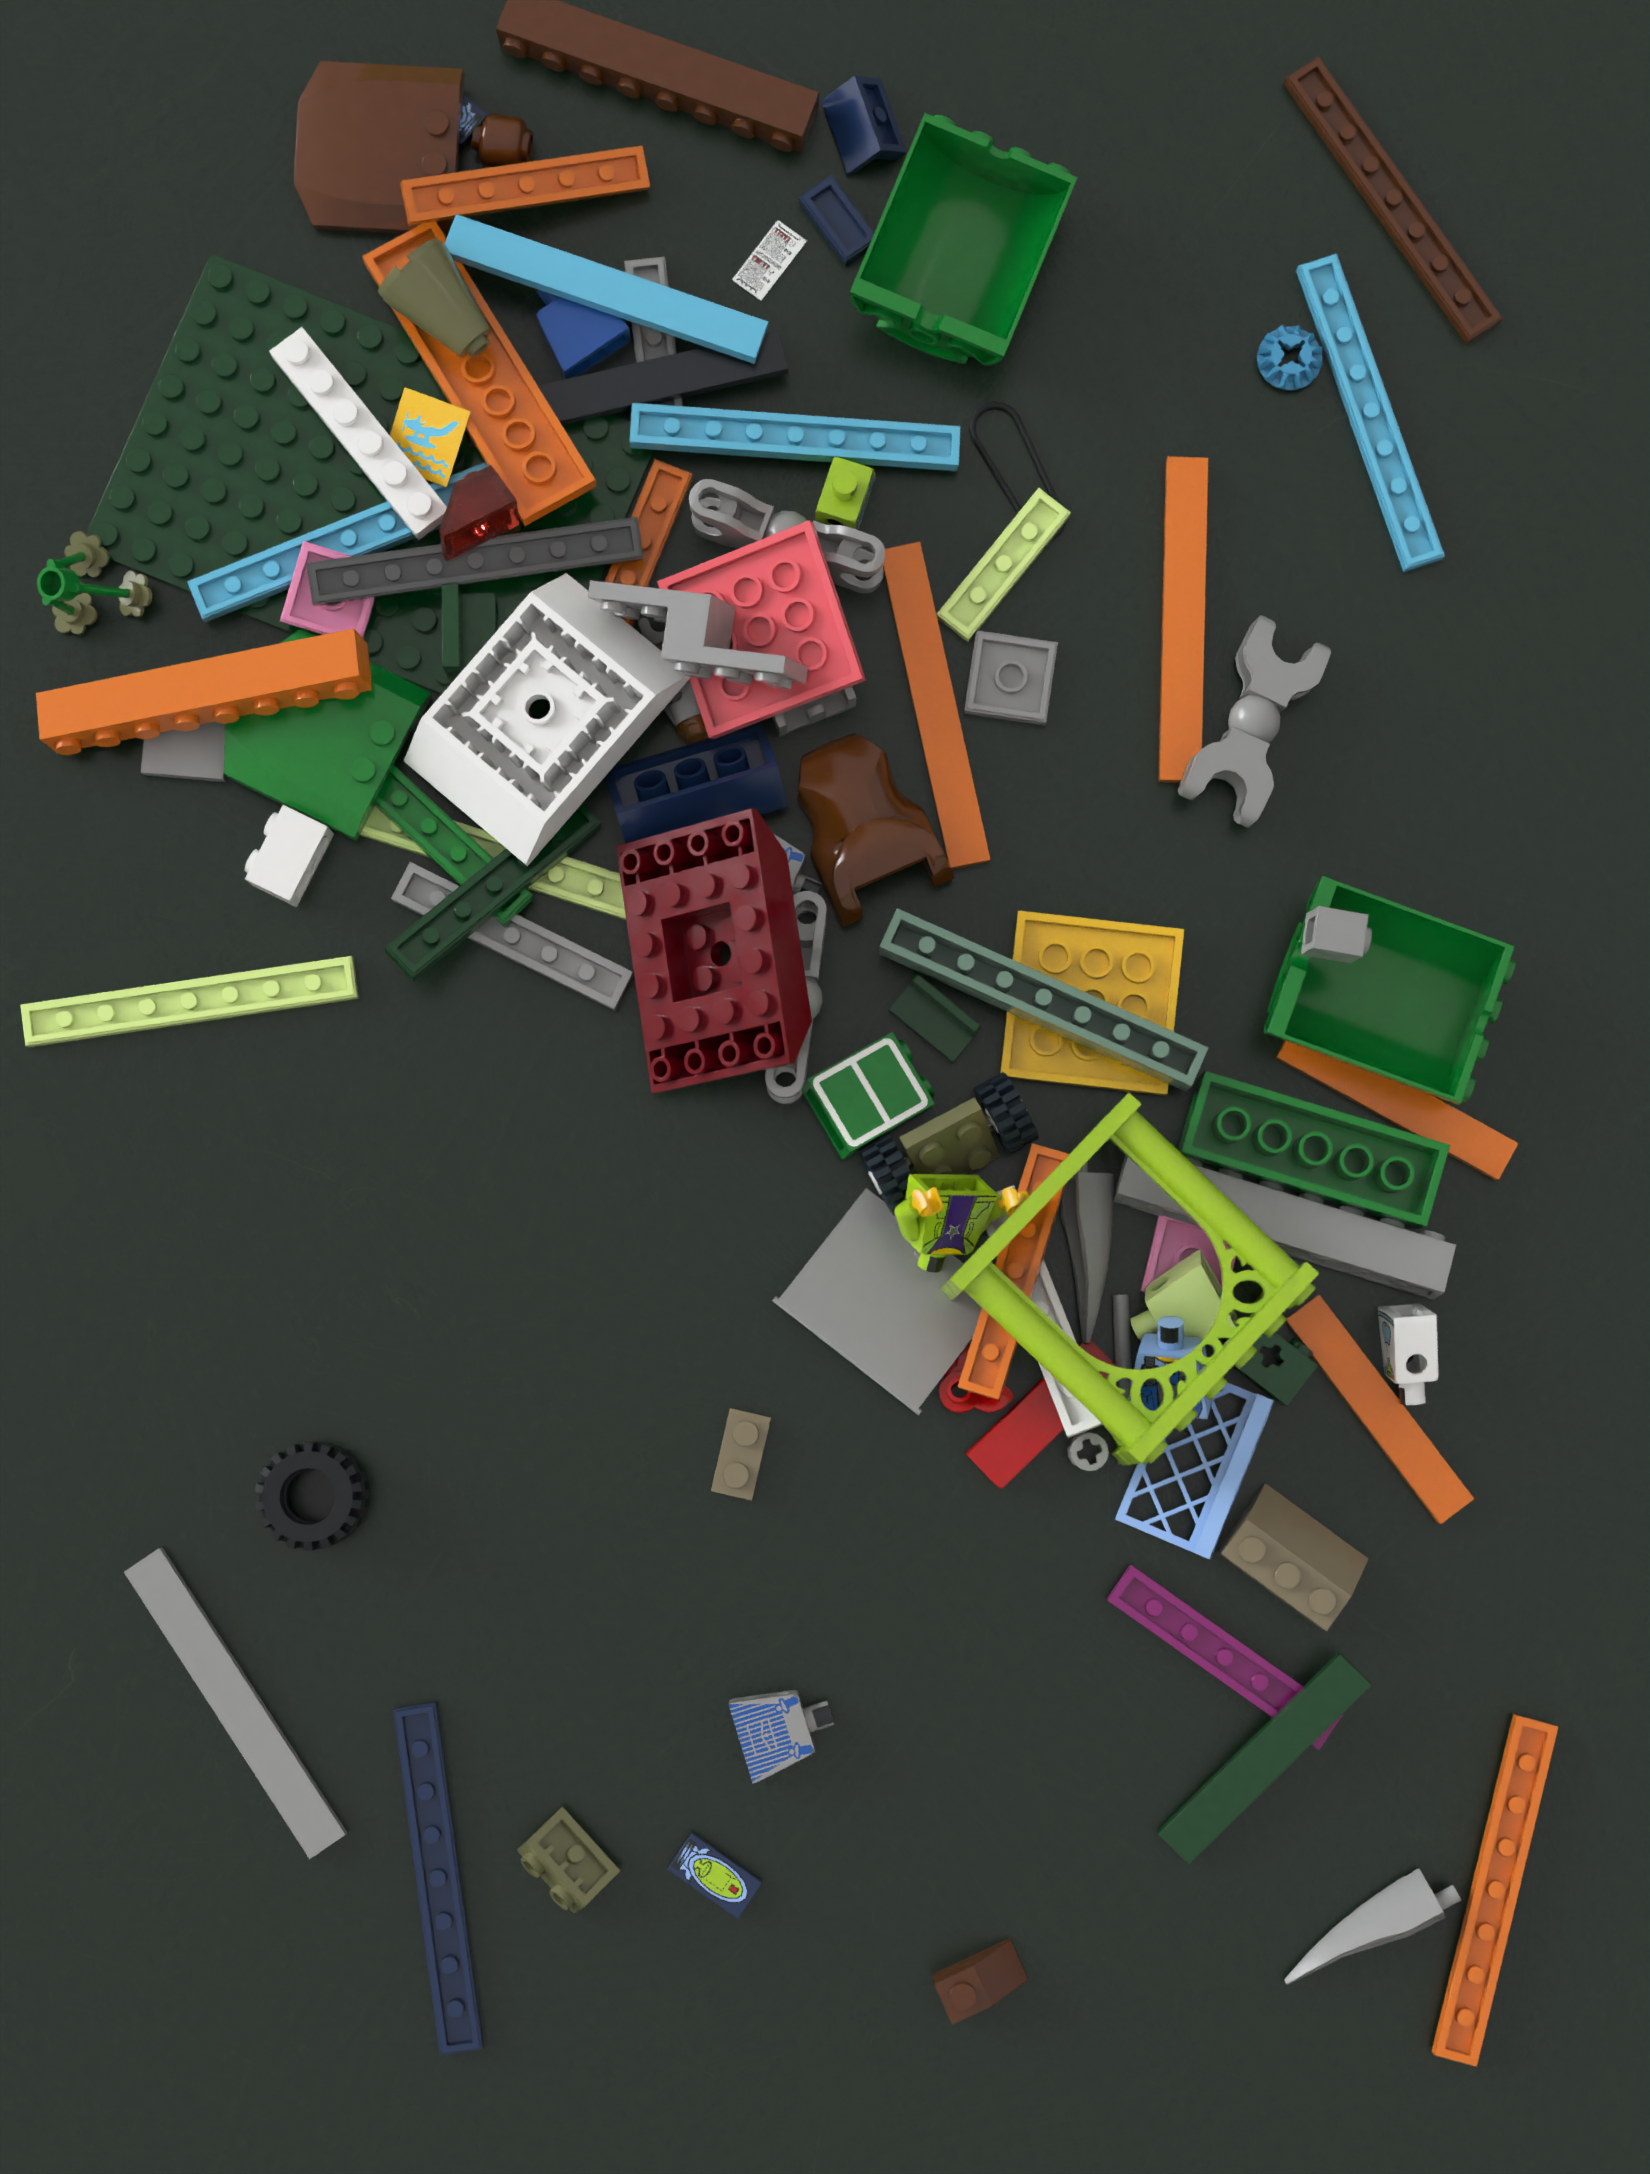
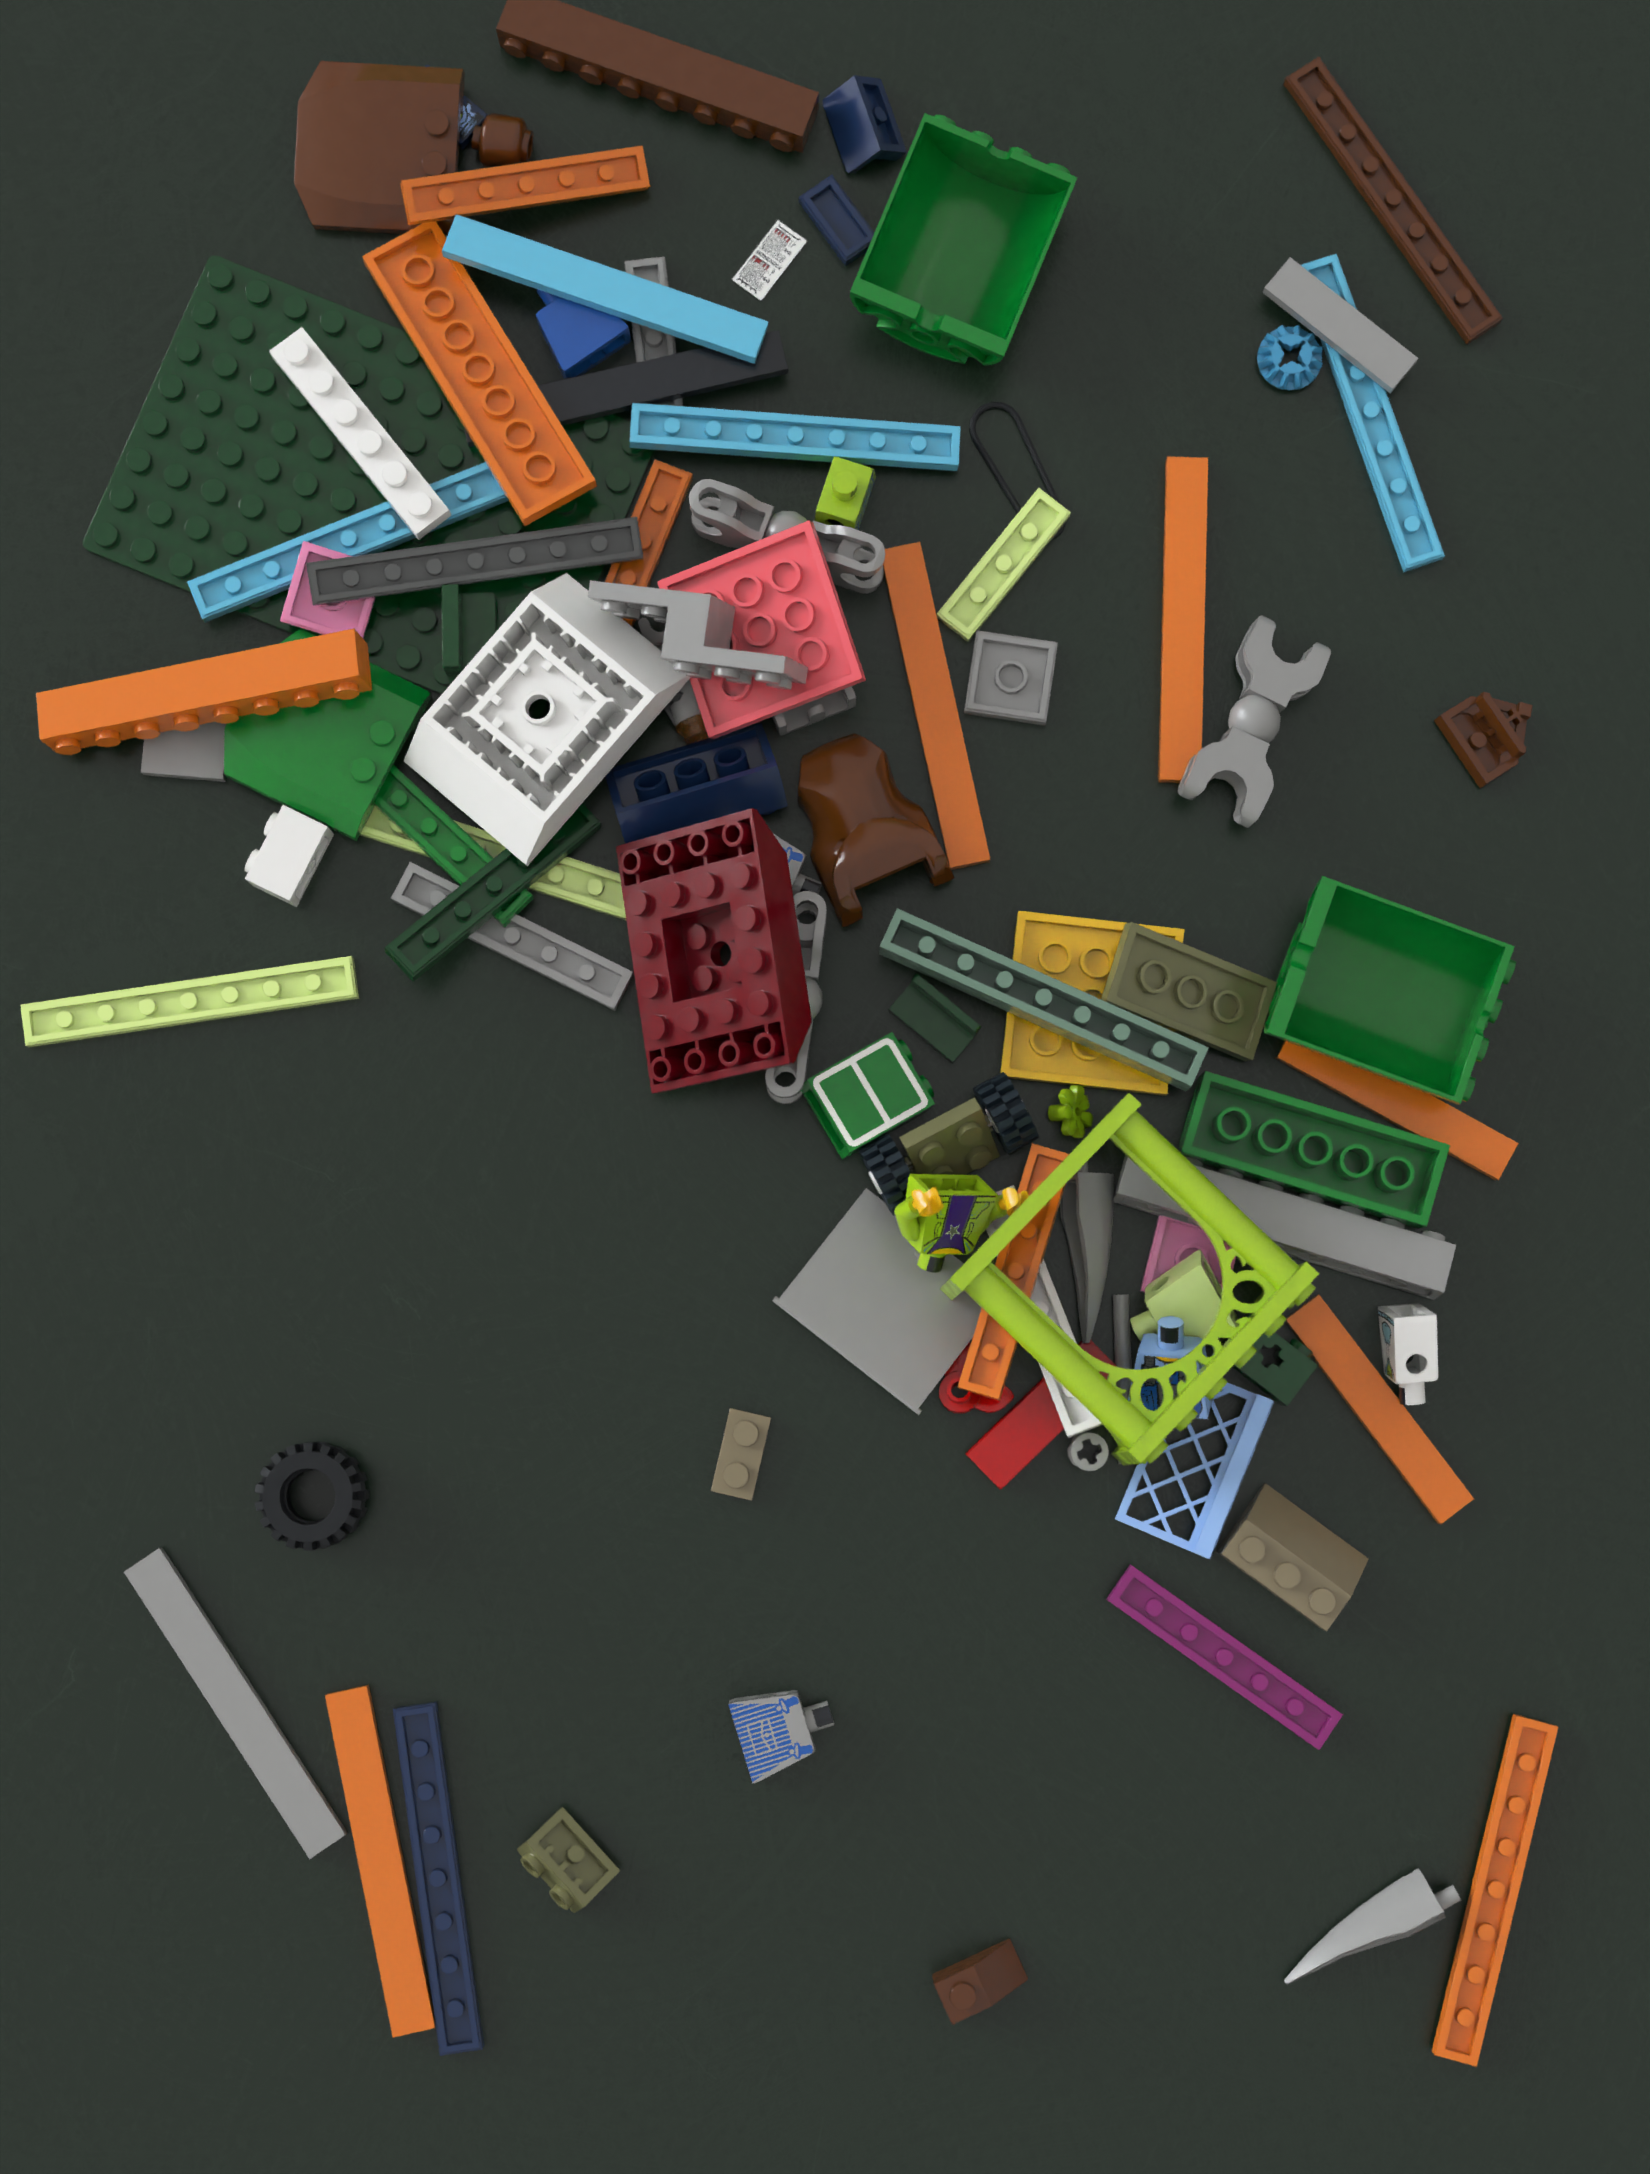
olive plant [37,531,152,635] -> none
olive cone [378,238,491,358] -> none
yellow sticker [390,387,471,487] -> none
clear red slope [439,465,519,561] -> none
tile [667,1831,762,1919] -> none
dark green tile [1158,1652,1371,1864] -> none
light grey brick [1301,906,1372,963] -> none
none -> orange tile [325,1685,436,2038]
none -> lime plant [1048,1085,1093,1138]
none -> olive plate [1101,922,1277,1061]
none -> light grey tile [1263,257,1418,394]
none -> reddish brown slope [1434,692,1532,788]

